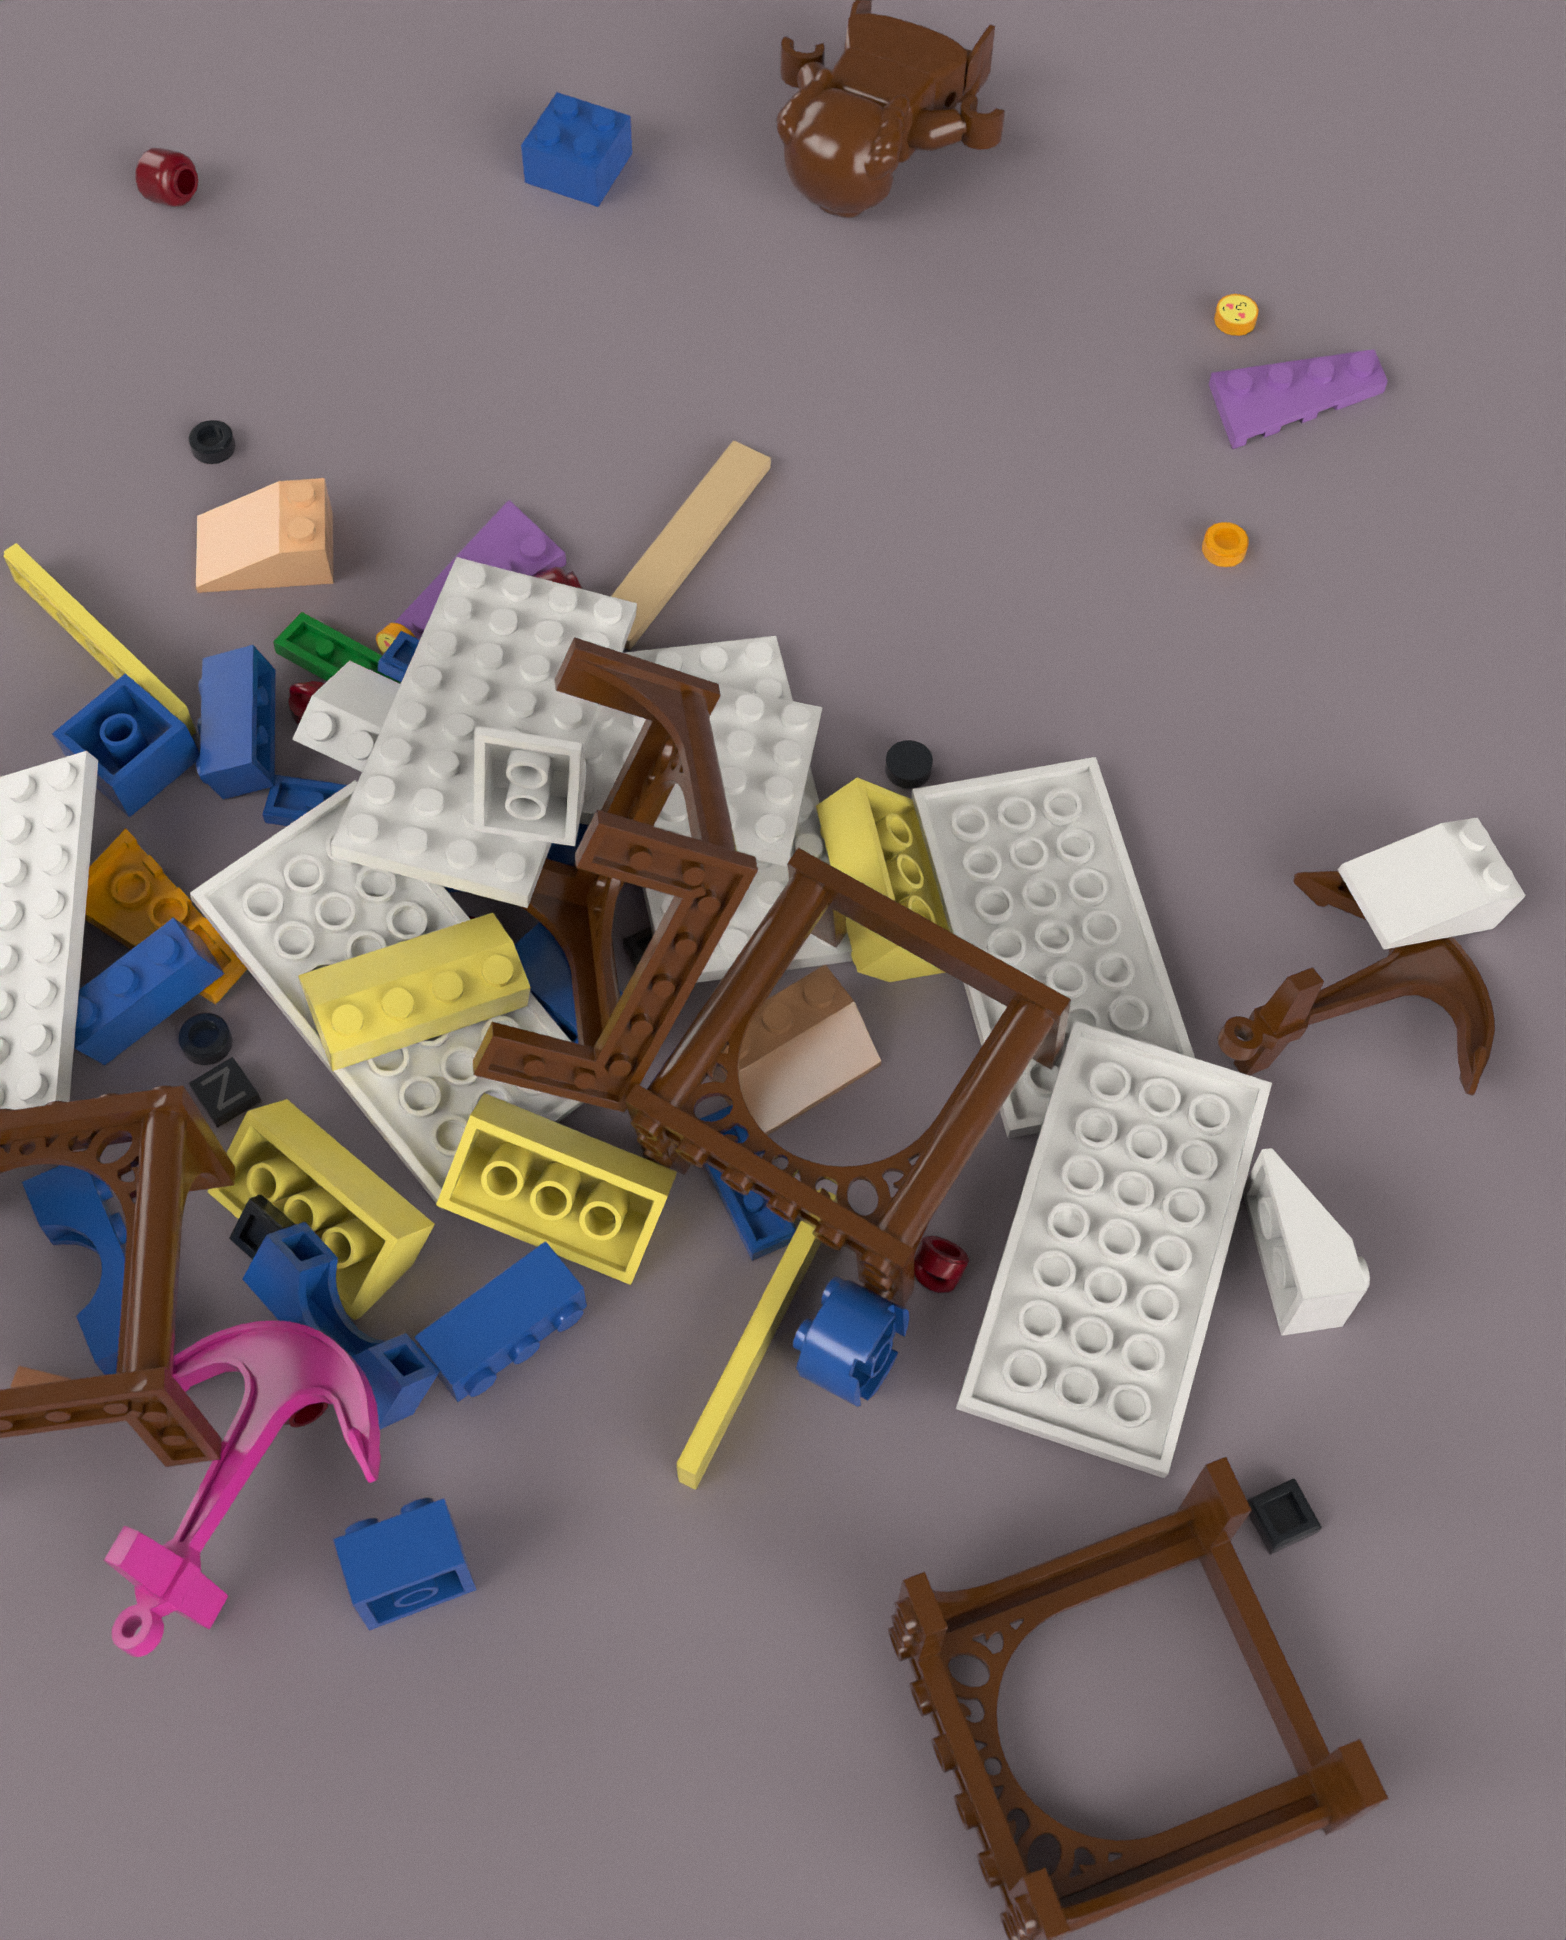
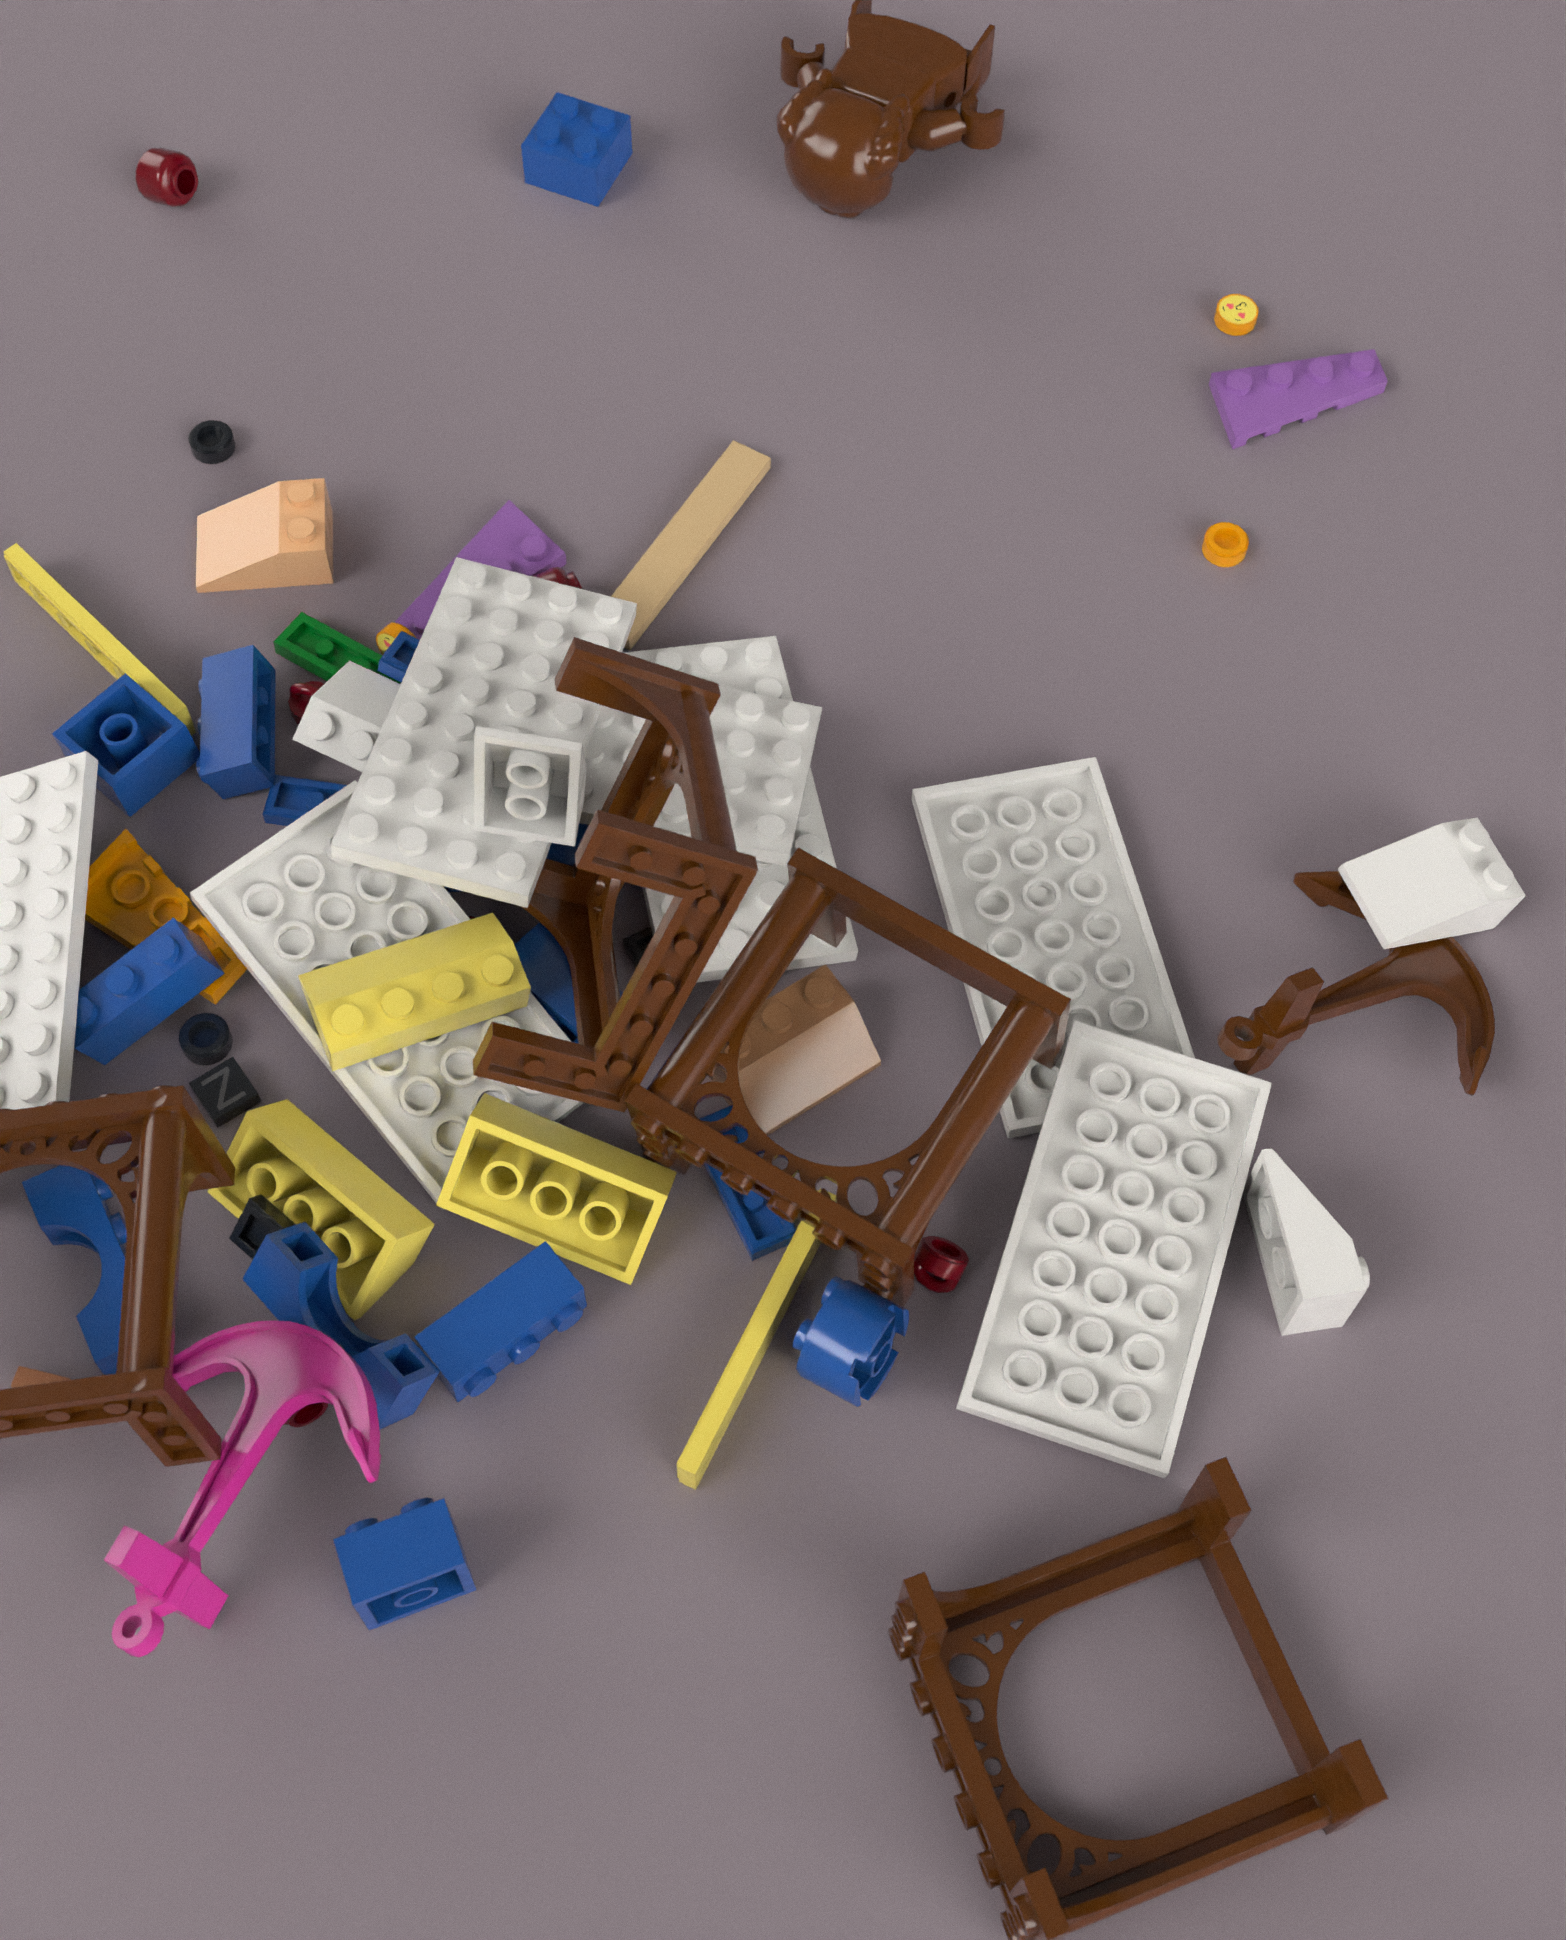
light yellow slope [816,777,949,982] -> none
black tile [885,740,933,789] -> none
black tile [1247,1478,1322,1555] -> none

